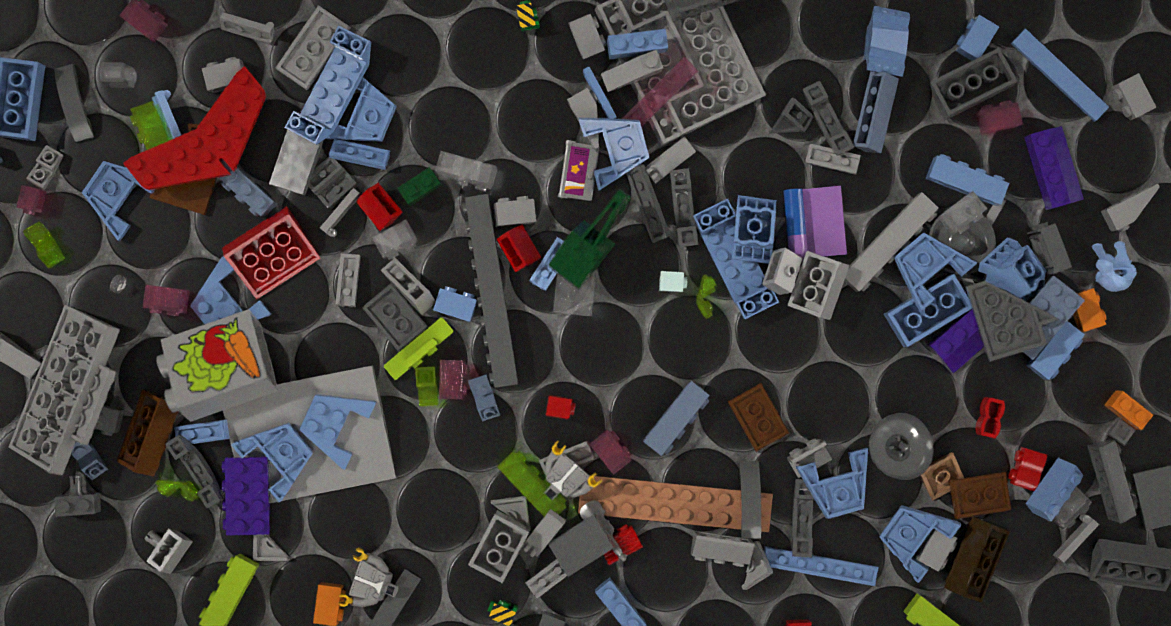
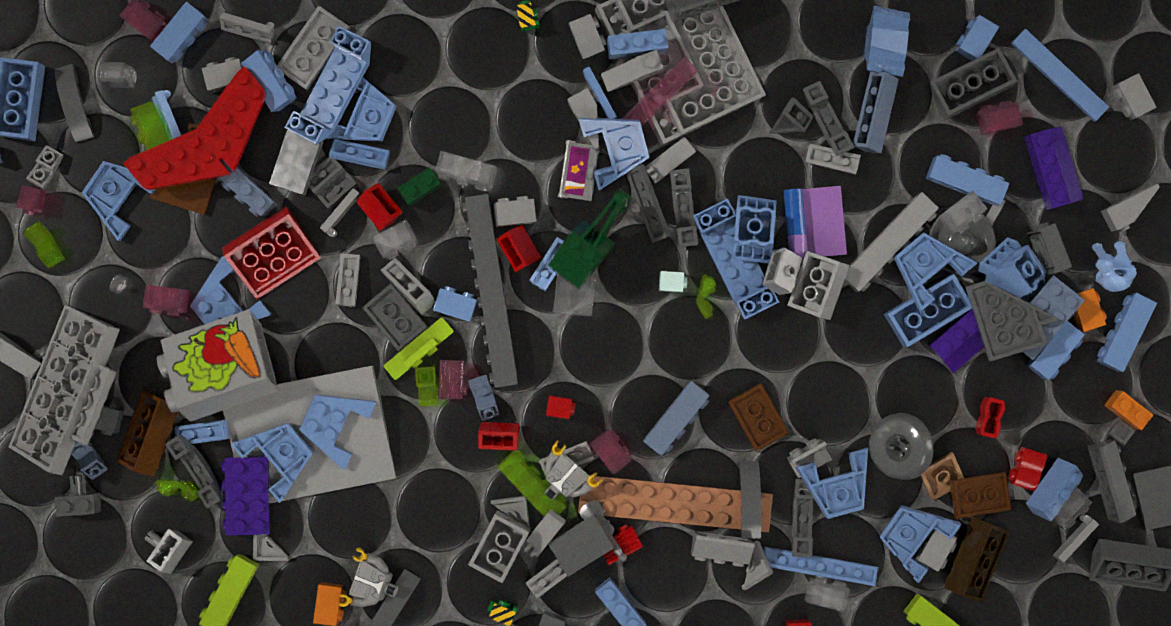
none -> medium blue brick [150,2,208,64]
none -> medium blue brick [241,50,297,112]
none -> red brick [478,422,520,450]
none -> clear brick [805,576,850,612]
none -> medium blue brick [1097,293,1157,372]

